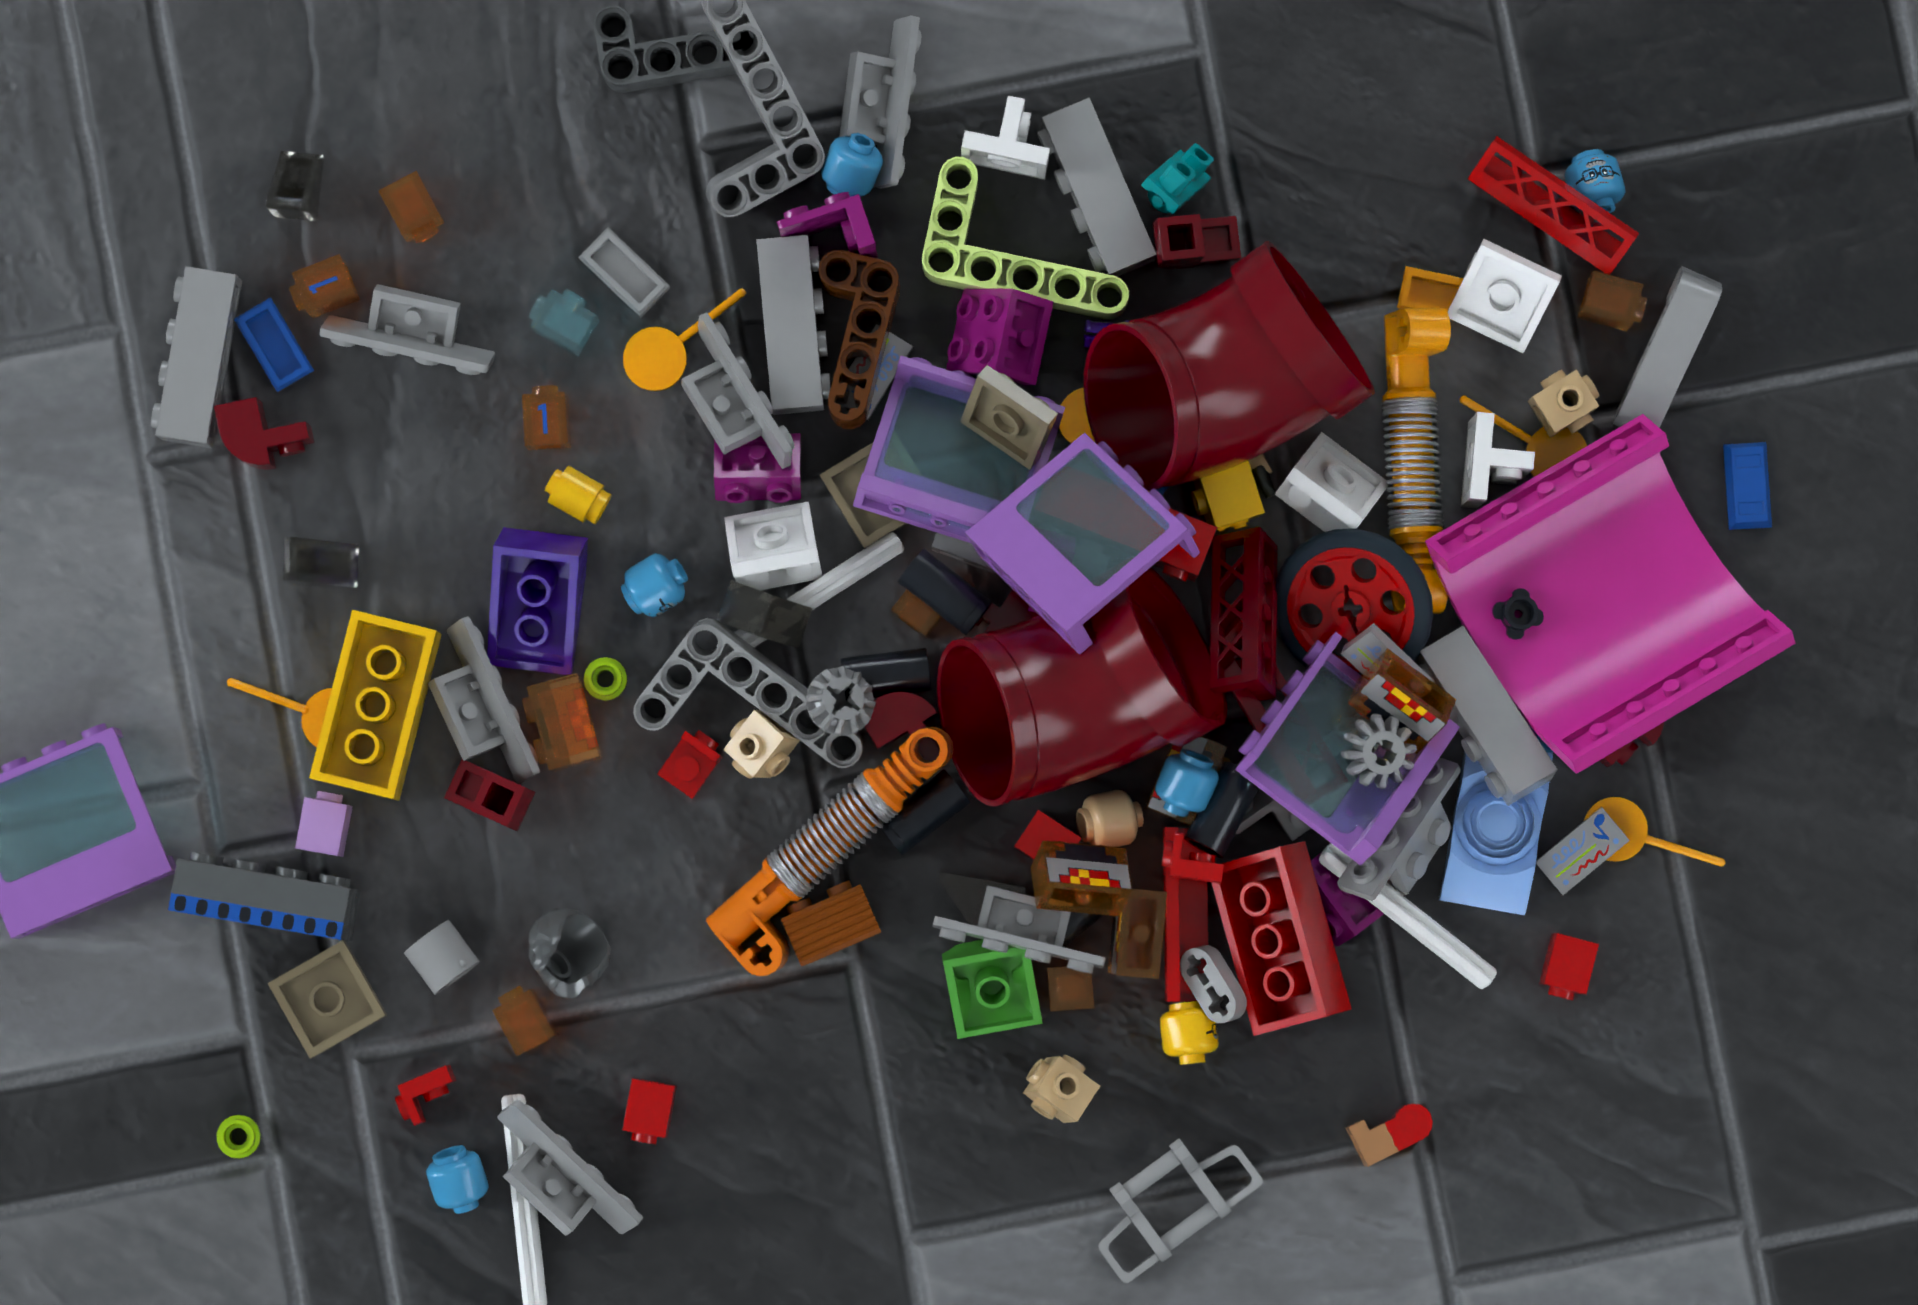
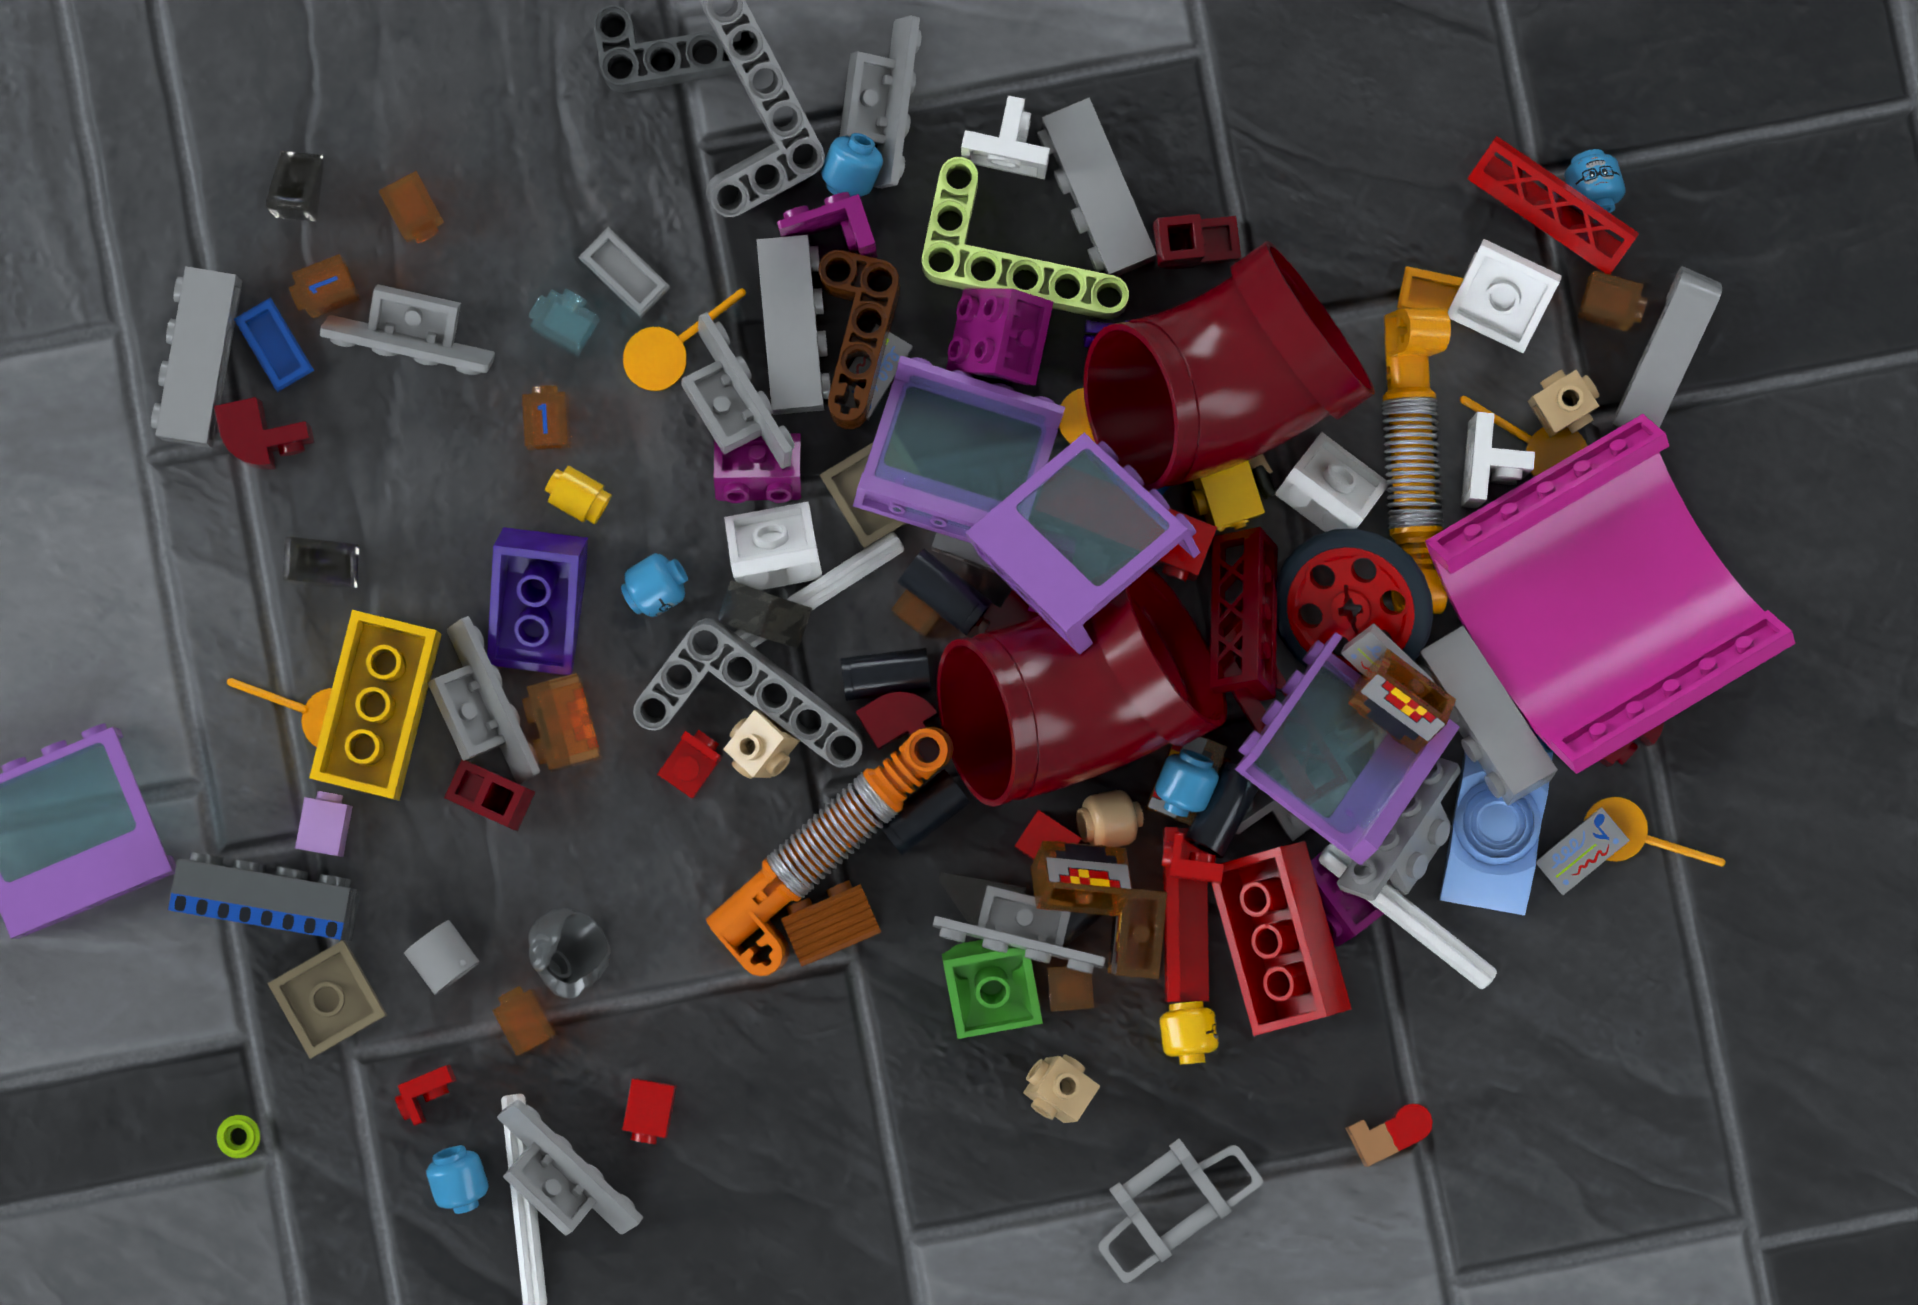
lime plate [584,657,627,701] -> none
light grey gear [806,666,876,736] -> none
dark tan plate [960,365,1058,470] -> none
teal hips [1141,143,1214,214] -> none
light grey beam [1180,945,1247,1023] -> none
light grey gear [1341,714,1417,789] -> none
black plate [1492,588,1544,640] -> none
red brick [1539,933,1599,1001] -> none
blue tile [1723,442,1772,530] -> none

